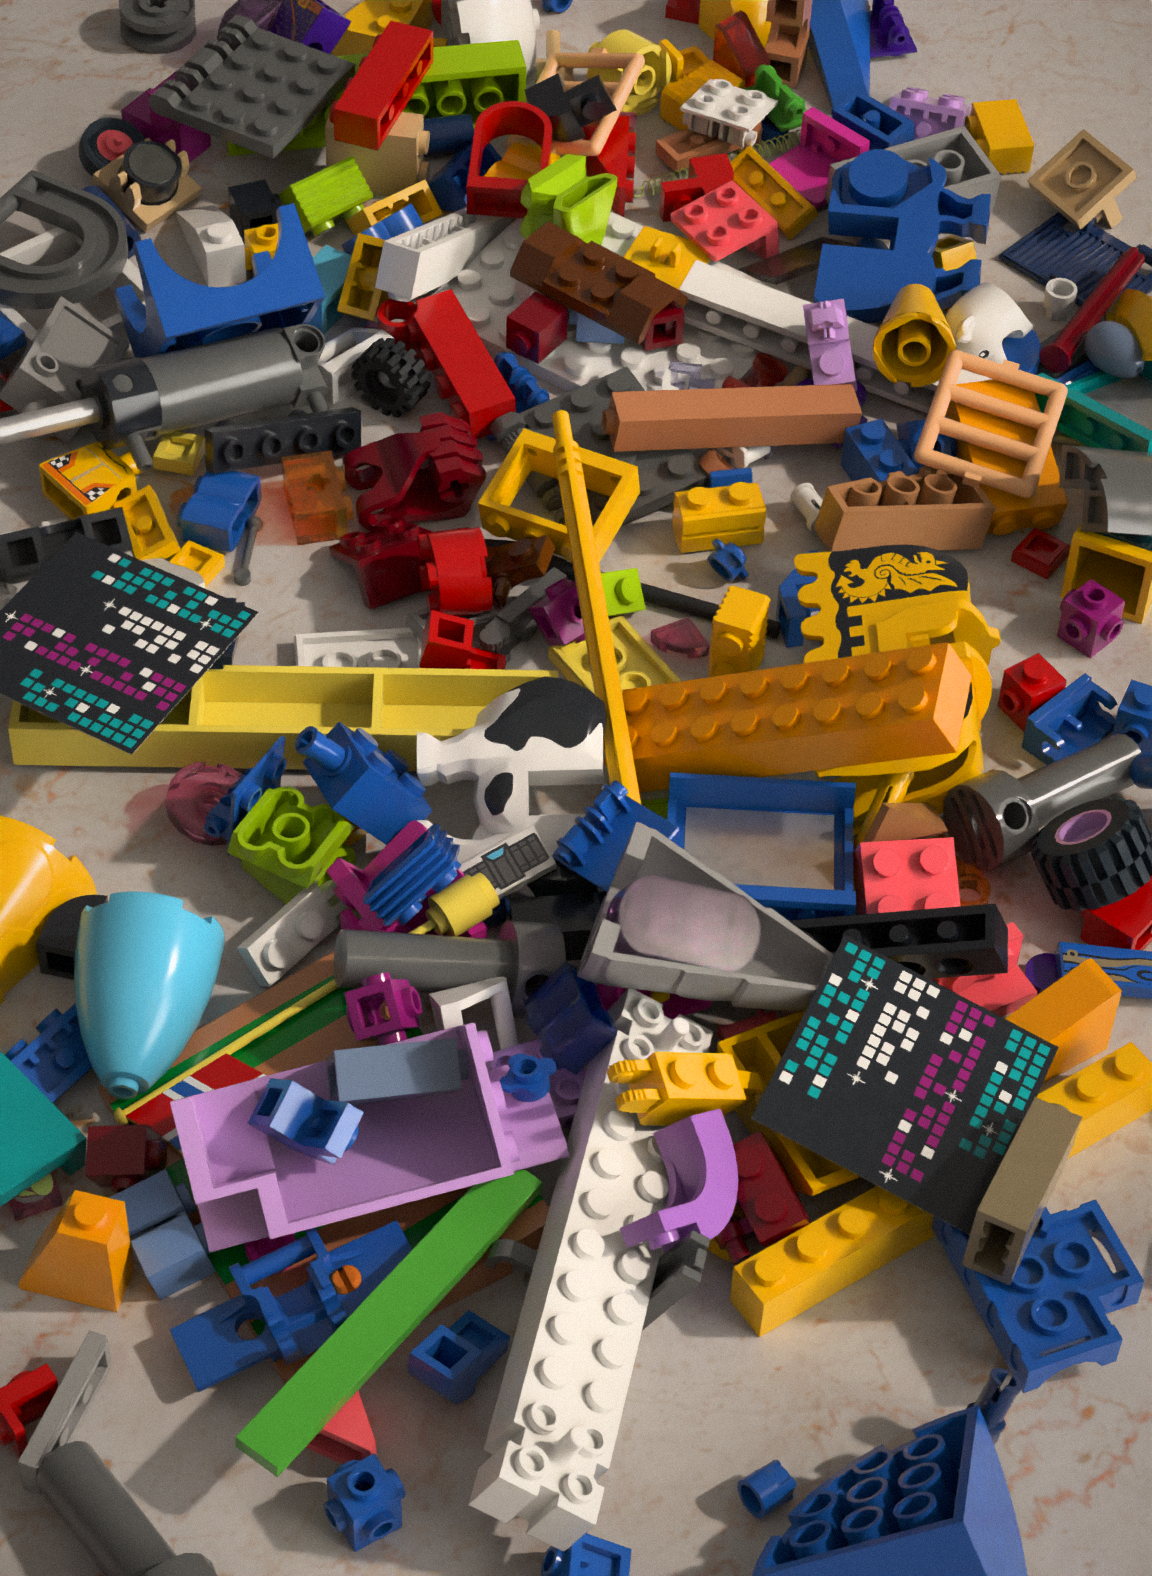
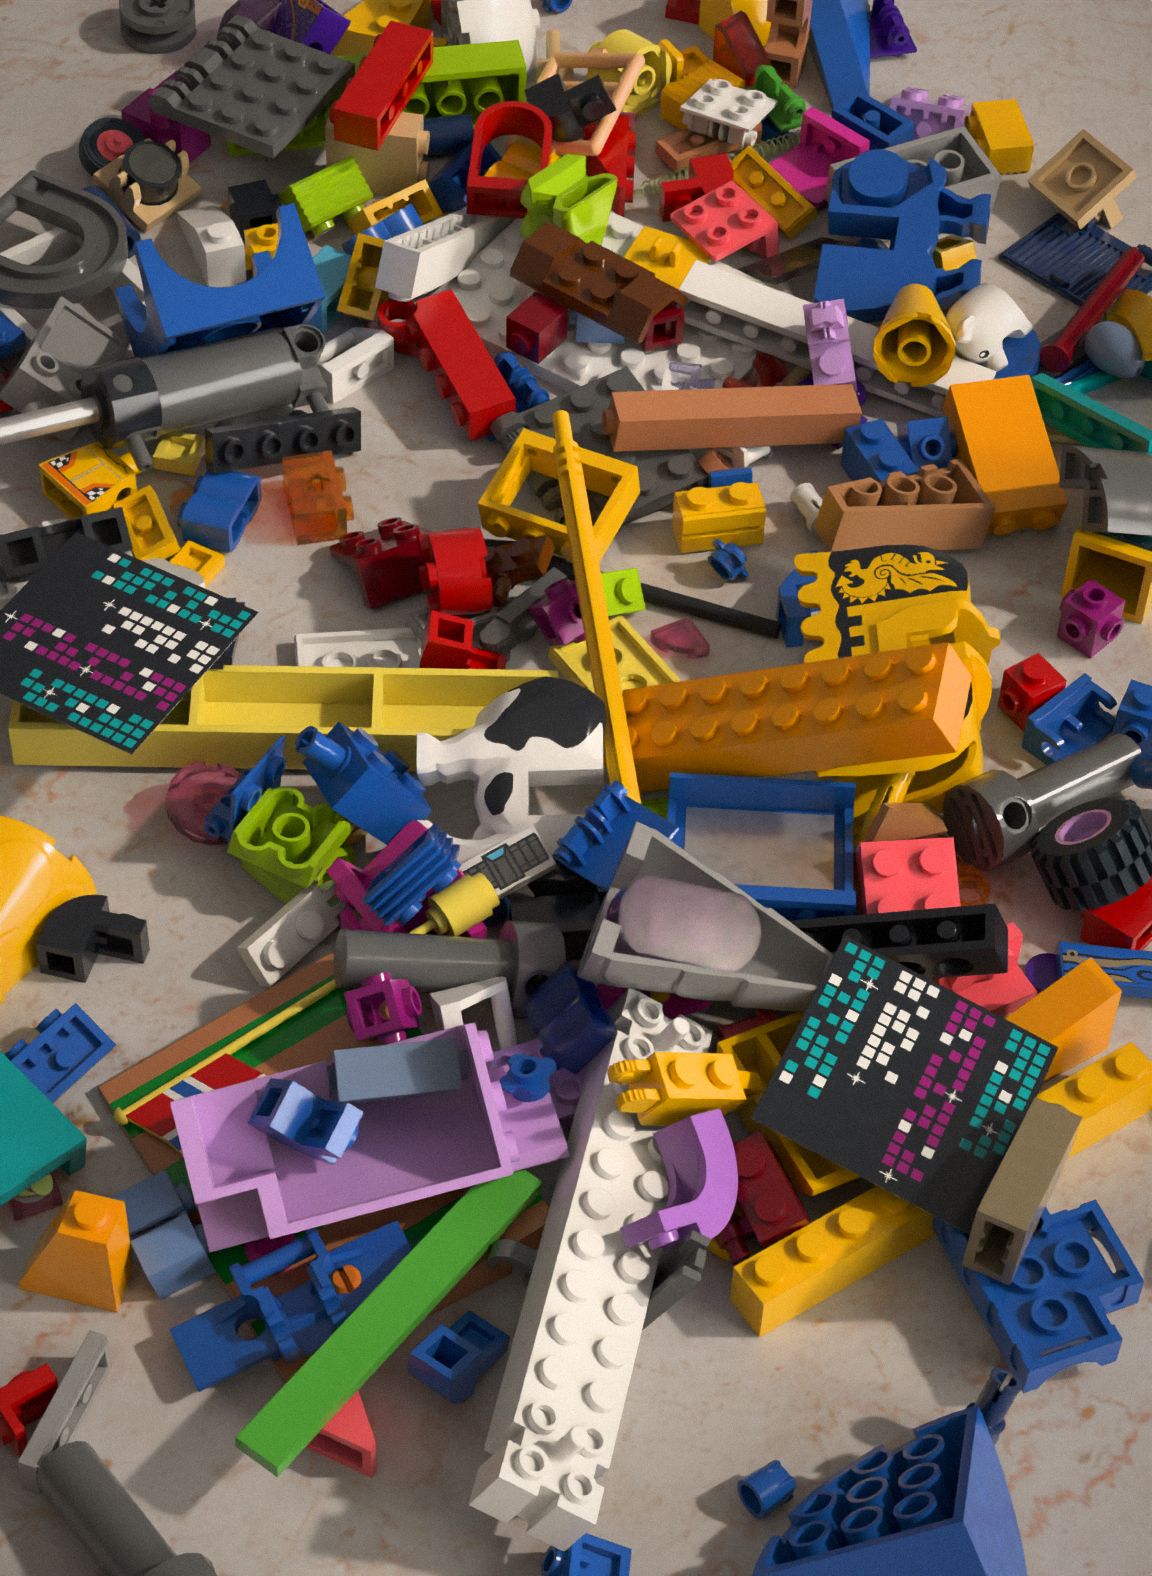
medium azure cylinder [74,891,225,1099] -> none
dark red brick [85,1124,167,1193] -> none
dark grey hinge [234,516,263,586] -> none
blue brick [323,1453,406,1552] -> none
dark red piece [342,412,486,531] -> none
black tyre [351,338,431,418] -> none
yellow brick [708,585,771,677] -> none
light nougat bar [914,350,1068,498] -> none
red tile [1011,527,1071,579] -> none
white hose [1043,278,1077,321] -> none

